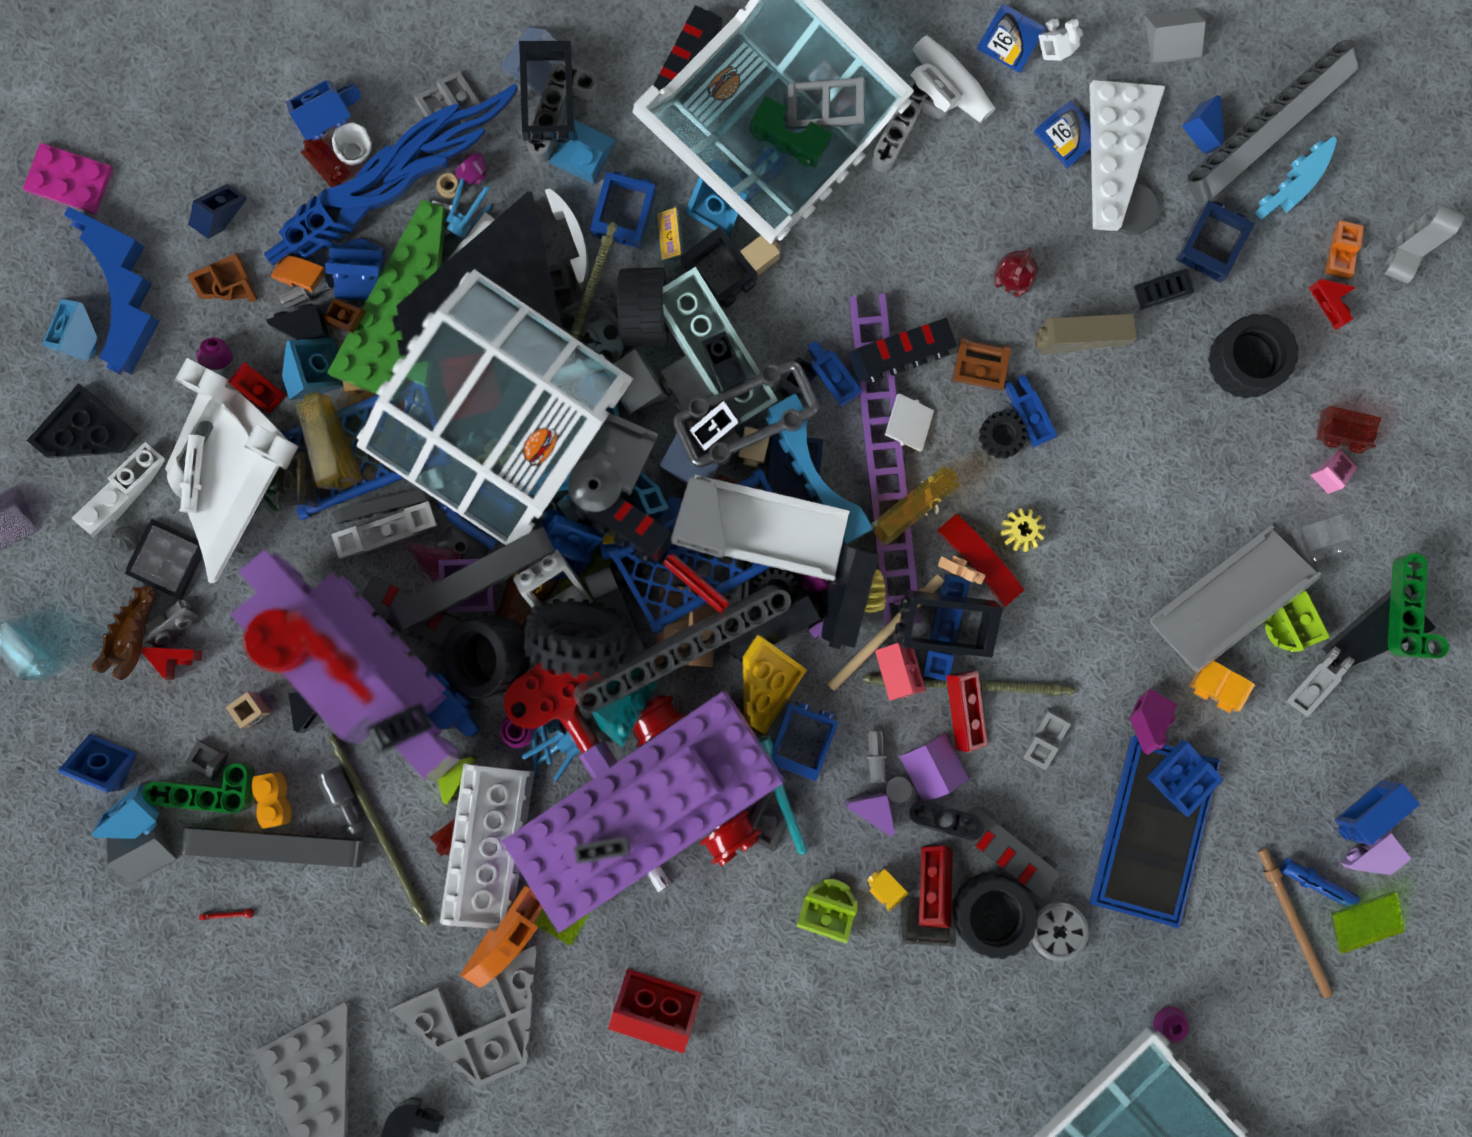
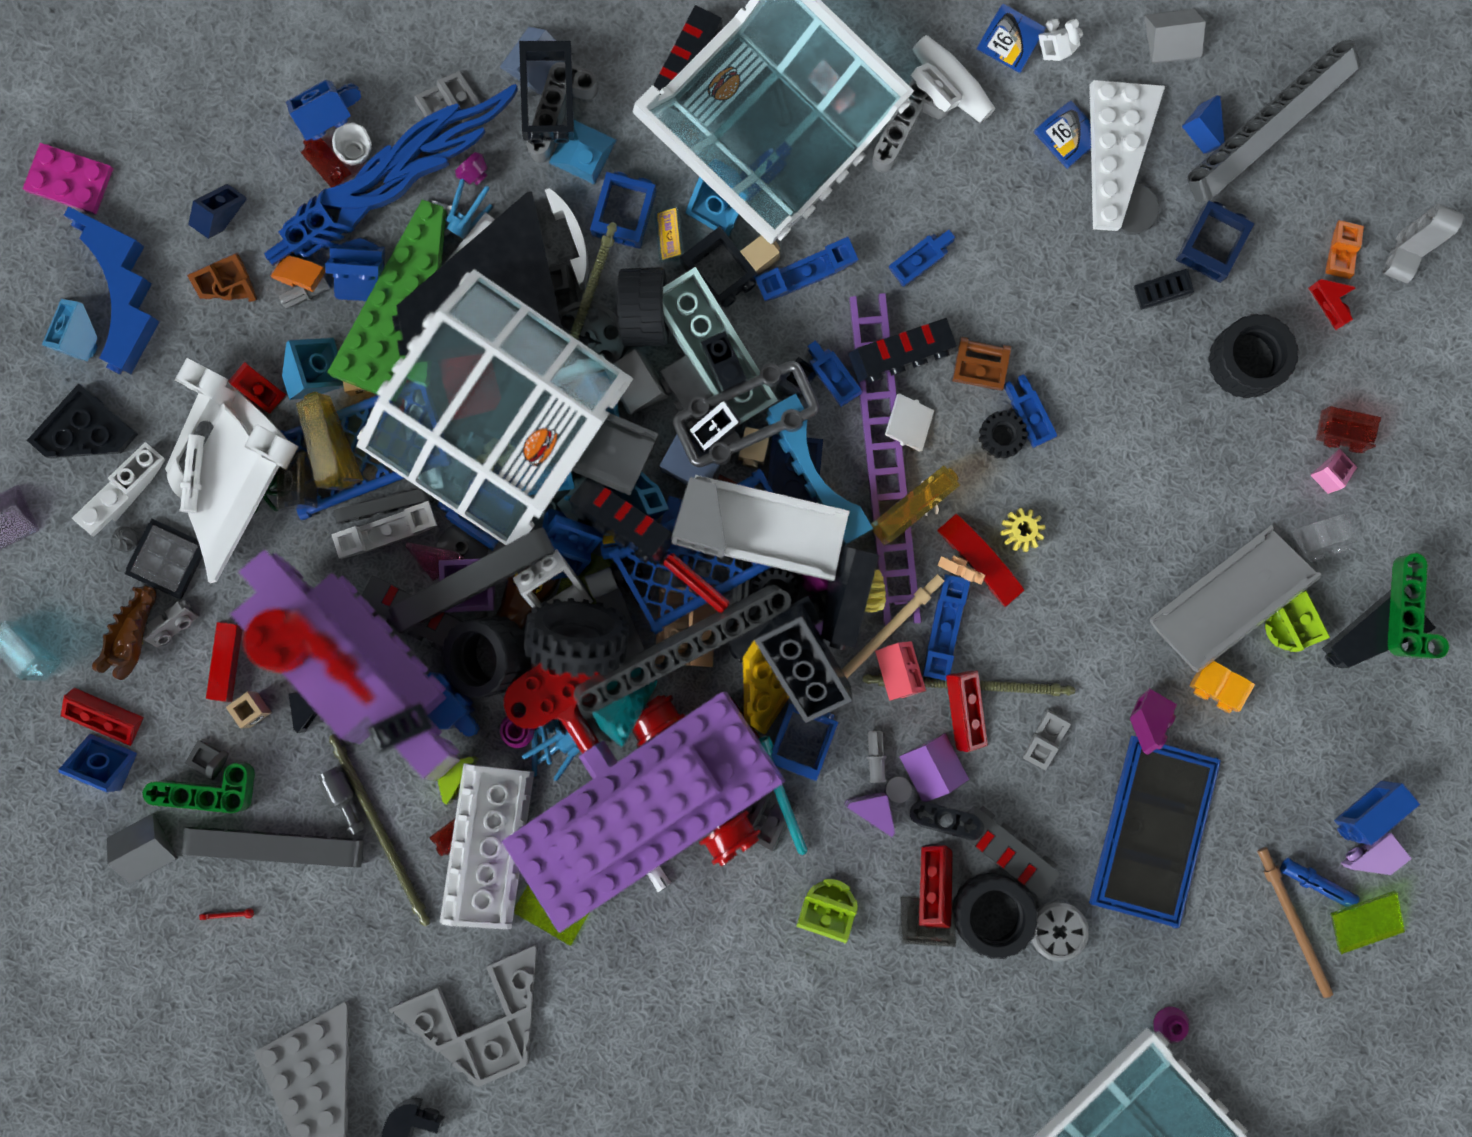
dark azure slope [91,782,160,839] -> none
red slope [142,647,202,680] -> none
magenta cone [196,337,233,370] -> none
light orange brick [252,772,292,829] -> none
black slope [266,304,330,340] -> none
reddish brown slope [322,298,366,333] -> none
tan plate [436,173,460,198] -> none
orange slope [460,886,543,988] -> none
dark grey dish [568,458,622,512] -> none
dark grey piece [574,836,631,864] -> none
red slope [608,968,702,1054] -> none
dark green arch [749,96,833,169] -> none
light grey window [788,77,866,129] -> none
yellow window [867,869,909,912] -> none
black window [894,590,1003,658] -> none
dark red helmet [994,247,1038,298] -> none
dark tan slope [1034,314,1137,355] -> none
blue slope [1147,740,1224,817] -> none
medium azure slope [1255,136,1337,220] -> none
light grey hinge [1286,646,1355,717] -> none
none -> red slope [61,688,144,746]
none -> red slope [206,622,243,702]
none -> black slope [754,603,852,723]
none -> blue slope [755,237,858,301]
none -> blue hinge [888,230,955,287]

